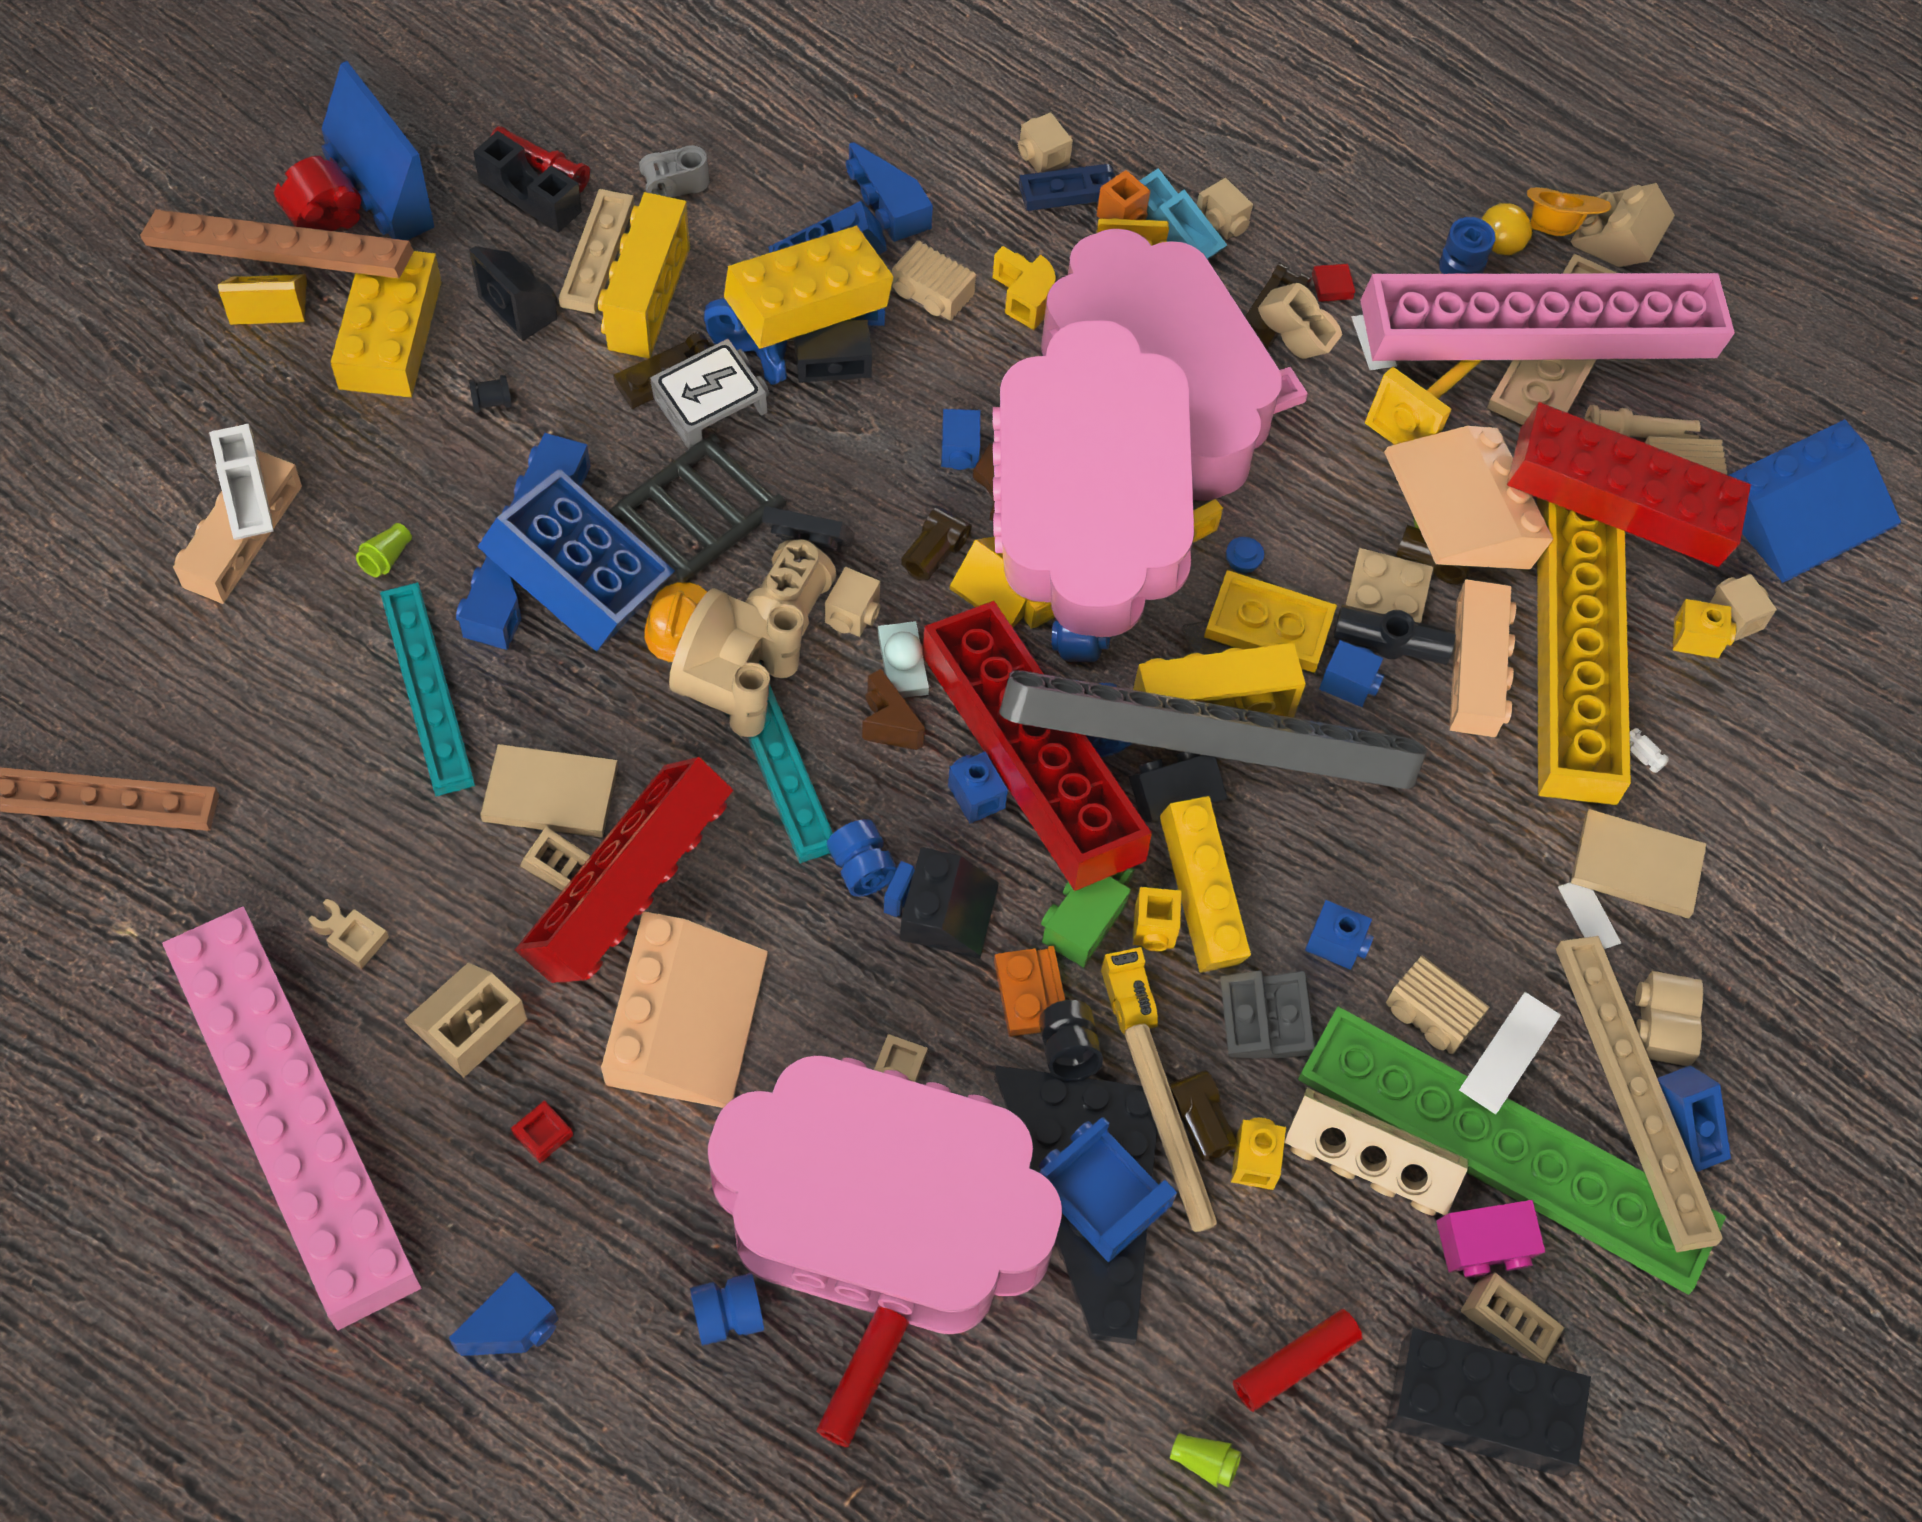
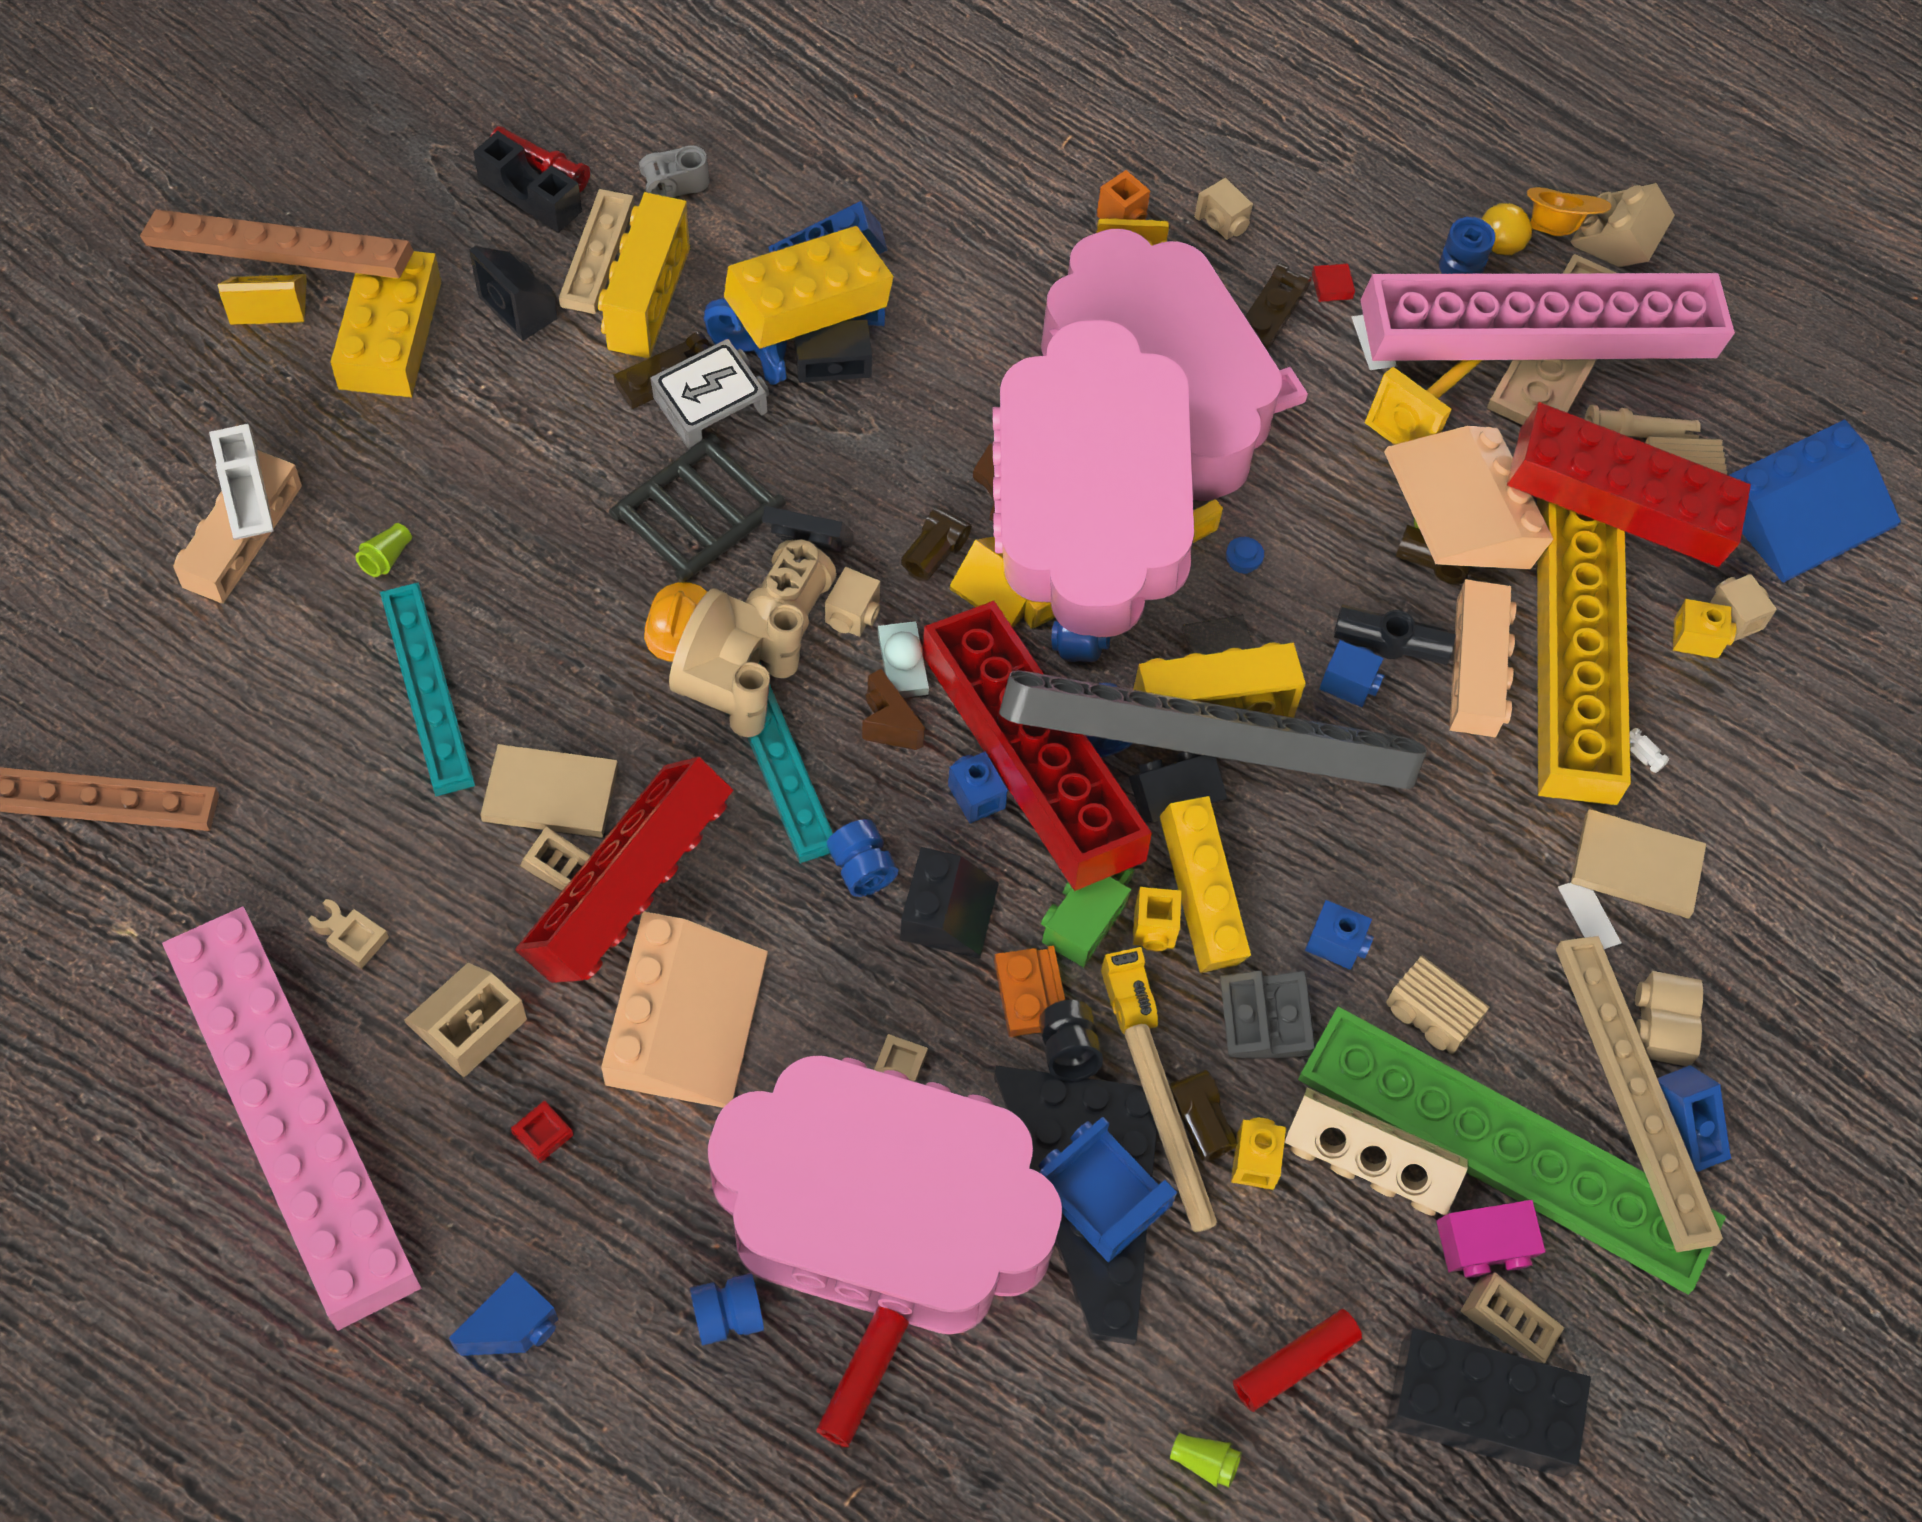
red brick [274,156,361,231] -> none
blue slope [321,61,435,240] -> none
blue arch [456,433,591,650] -> none
black bush [468,375,512,413] -> none
blue slope [477,469,675,652] -> none
blue slope [846,142,933,242] -> none
blue tile [884,861,915,918] -> none
tan brick [891,240,976,321] -> none
blue brick [941,409,981,470] -> none
yellow brick [992,246,1056,330] -> none
tan brick [1018,112,1073,173] -> none
dark blue plate [1019,164,1115,211] -> none
medium azure slope [1139,168,1227,259] -> none
yellow plate [1204,570,1337,673] -> none
tan brick [1258,283,1342,359] -> none
tan plate [1345,548,1433,623] -> none
white slope [1459,992,1561,1114] -> none

